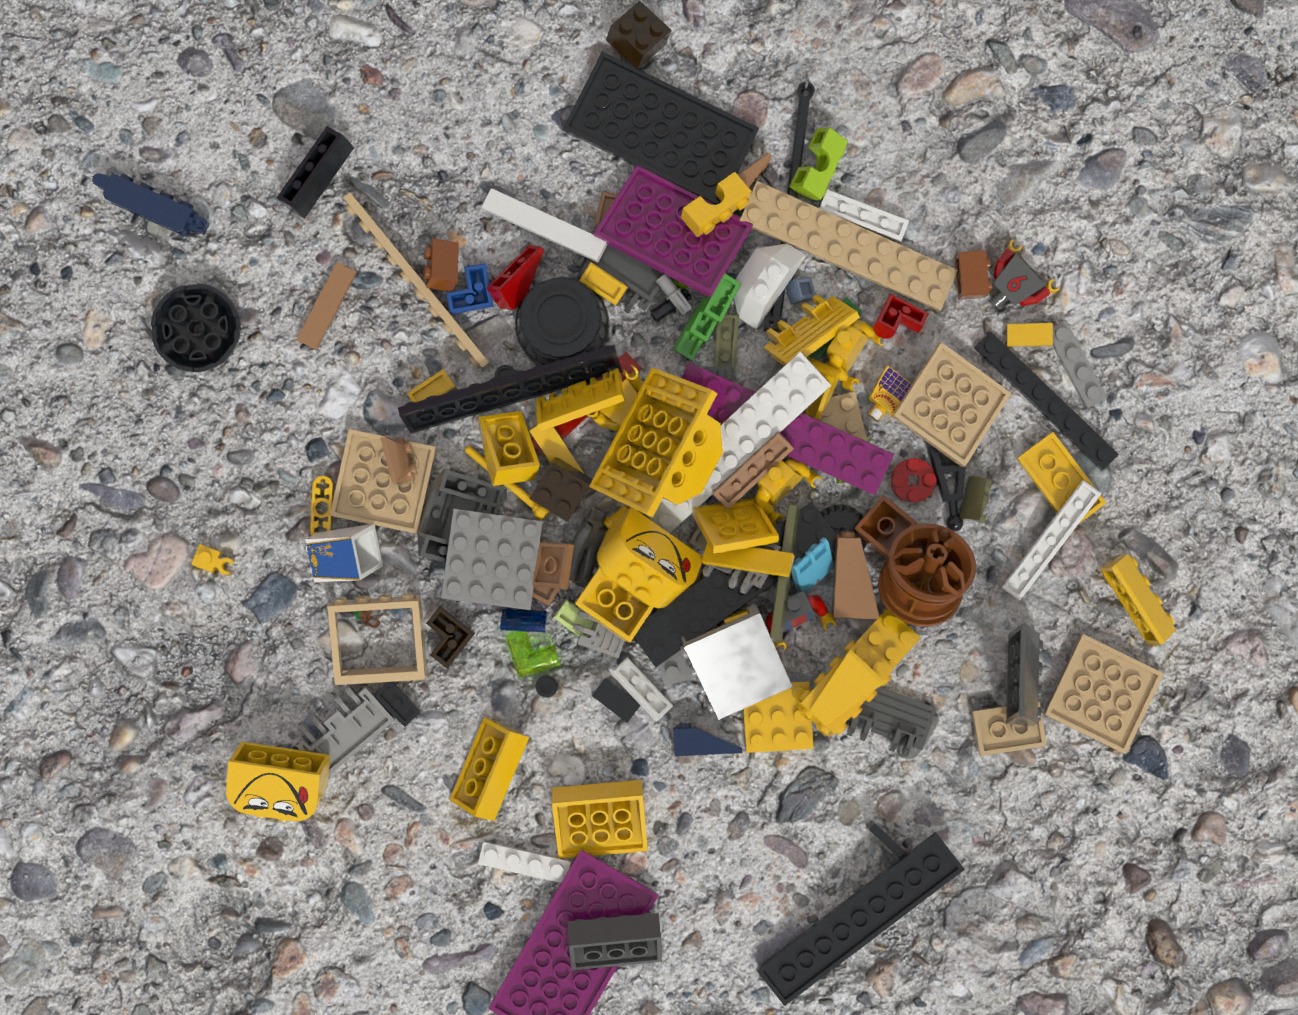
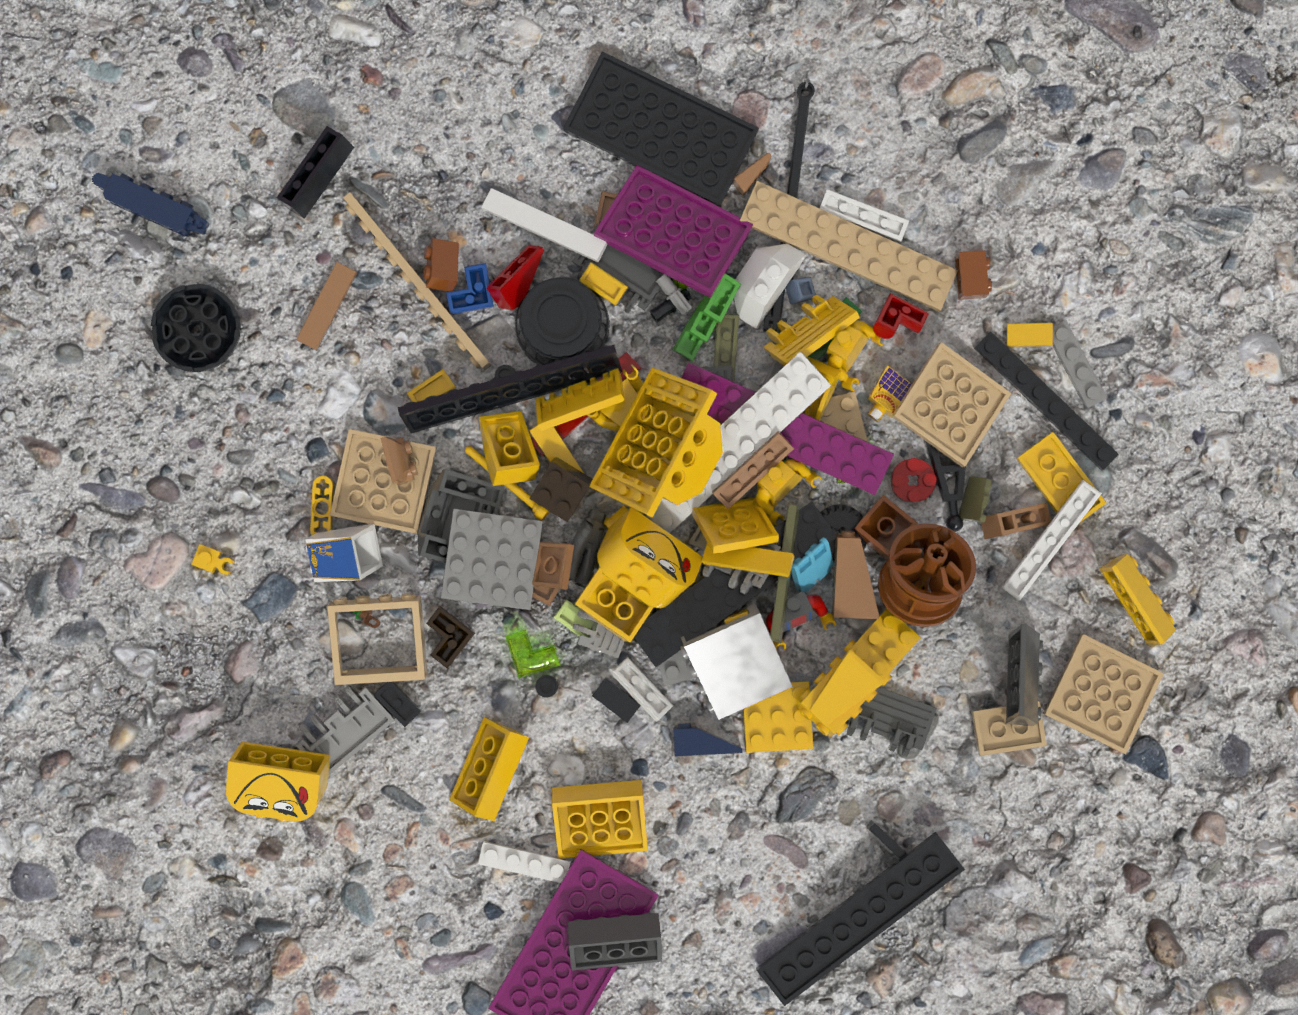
clear blue tile [500,609,547,632] -> none
dark brown brick [606,1,672,70] -> none
yellow arch [681,172,752,237] -> none
lime arch [789,127,848,200] -> none
dark grey torso [990,240,1060,308] -> none
none -> medium nougat slope [981,503,1051,539]

